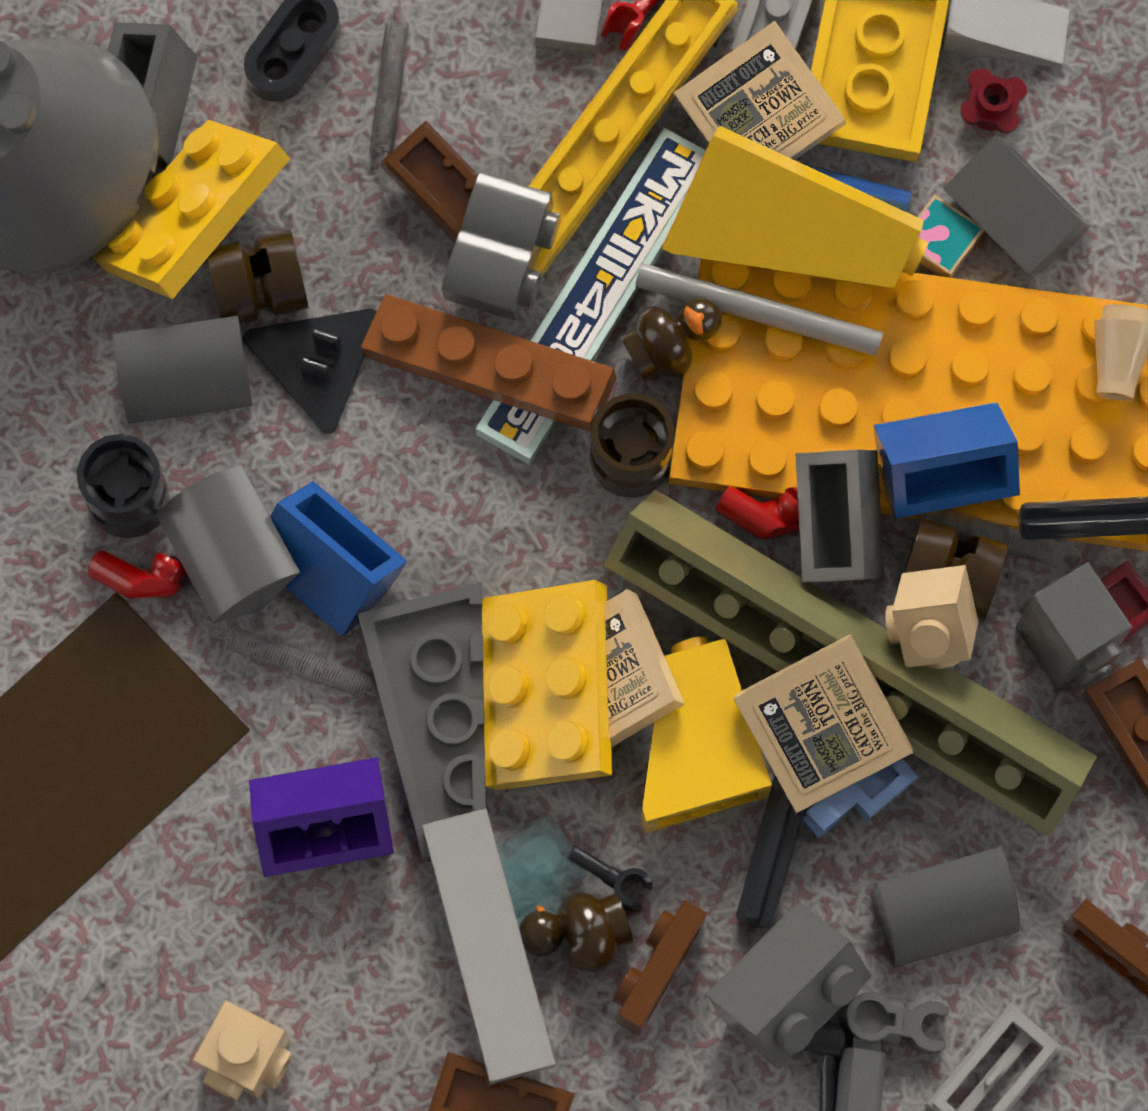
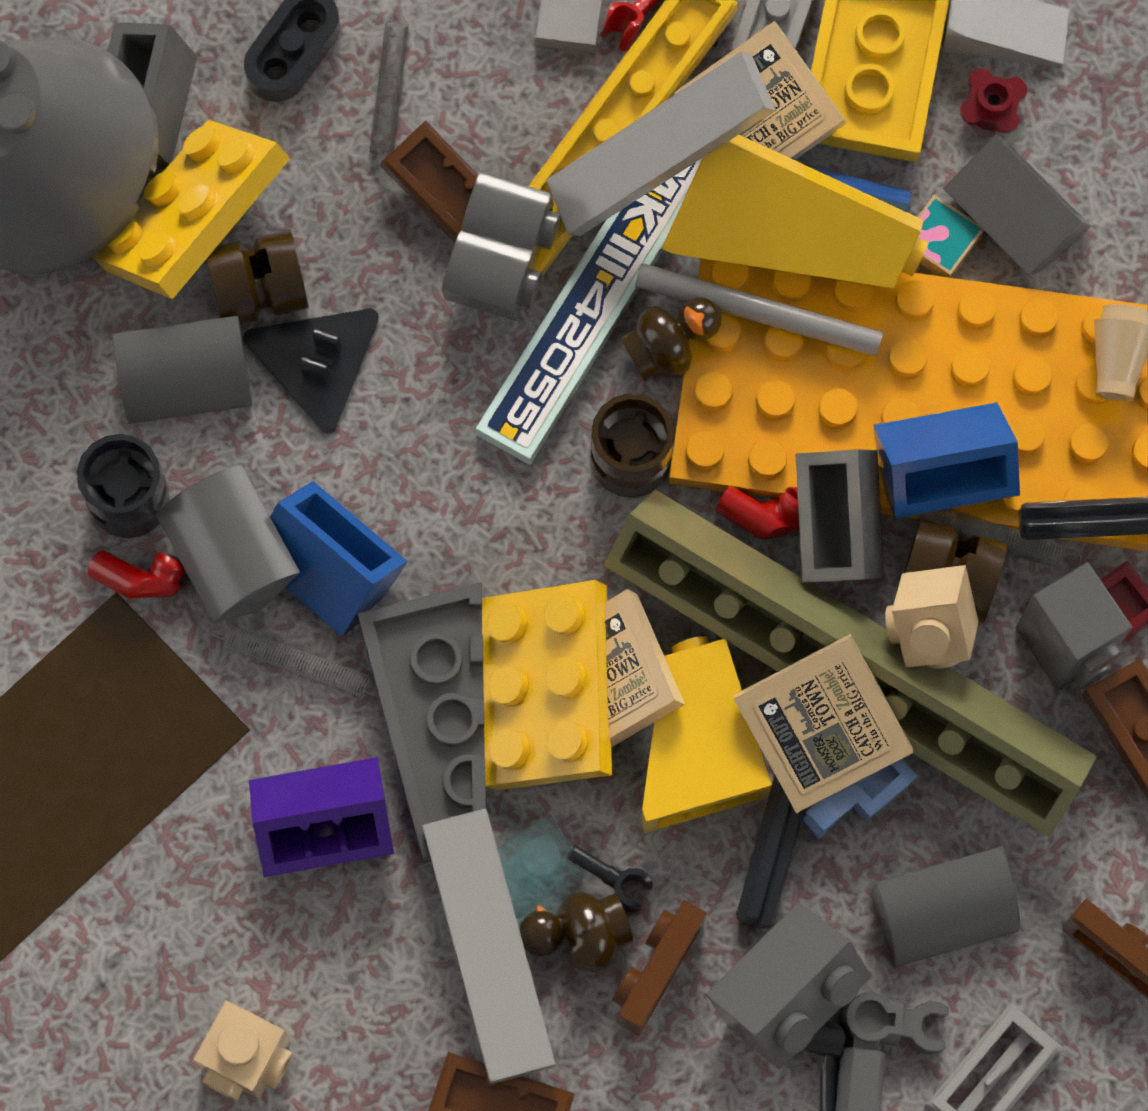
dark orange plate [361,294,617,433] -> none
none -> light grey tile [546,52,776,236]

